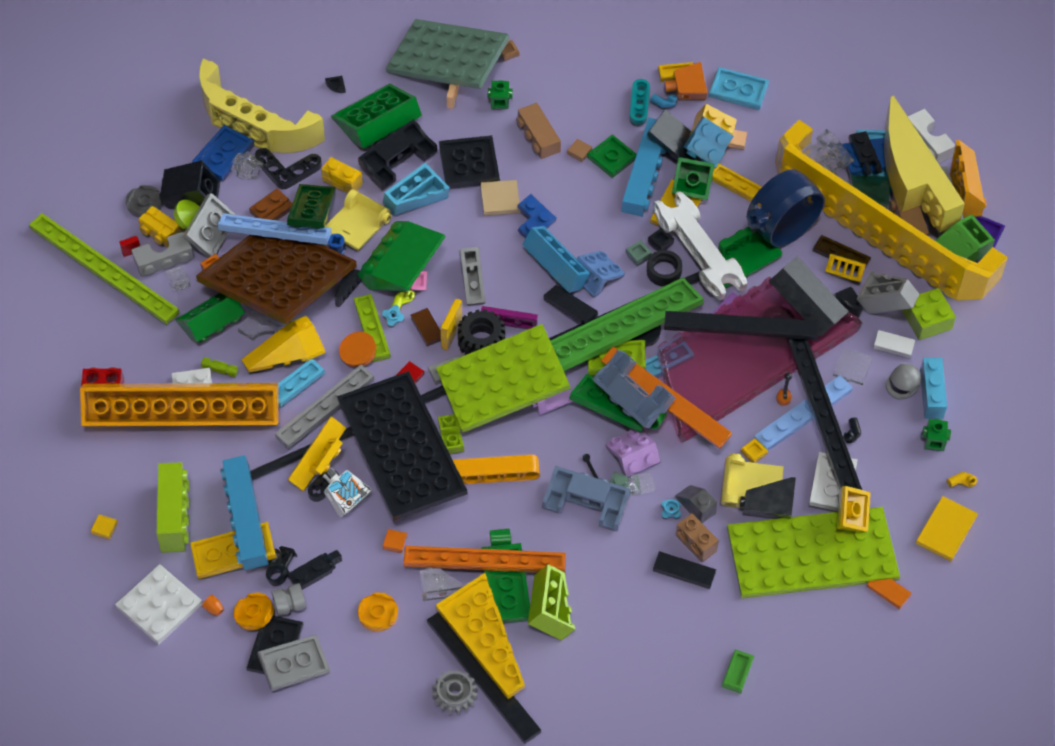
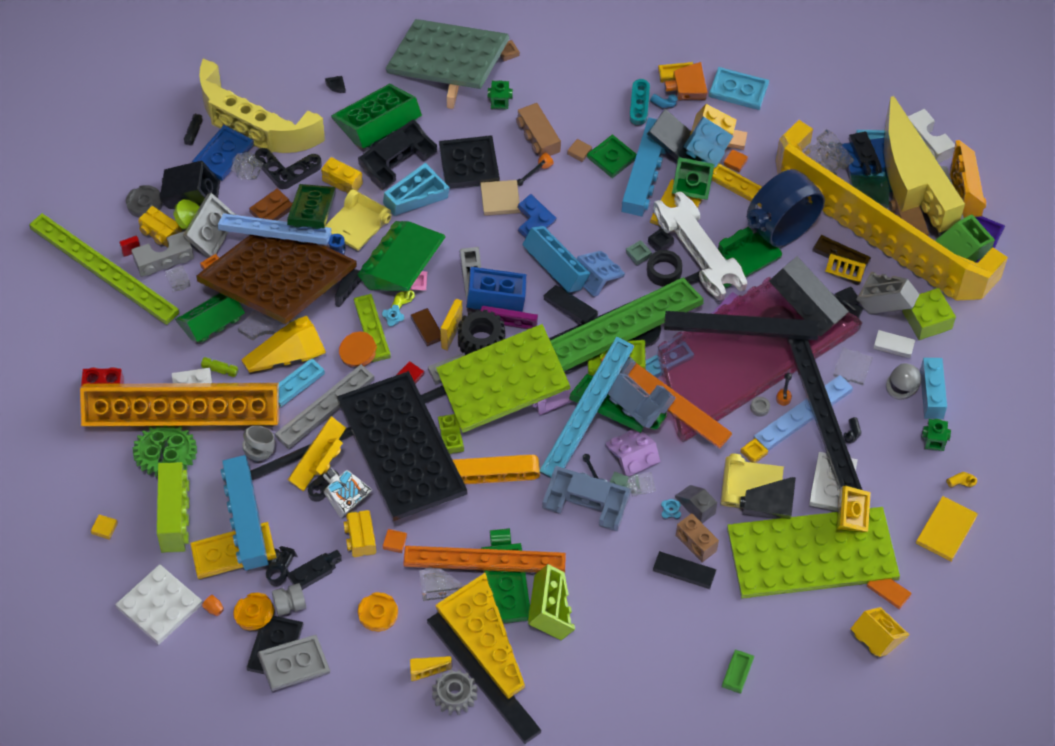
none -> bright green gear [132,426,197,477]
none -> black axle [184,113,203,145]
none -> light grey helmet [242,426,275,461]
none -> yellow brick [343,510,376,557]
none -> yellow slope [410,656,452,681]
none -> blue slope [466,267,527,312]
none -> hinge [517,153,554,186]
none -> medium azure tile [540,336,634,478]
none -> orange tile [724,149,748,173]
none -> light grey tile [750,397,770,417]
none -> yellow slope [850,607,910,657]

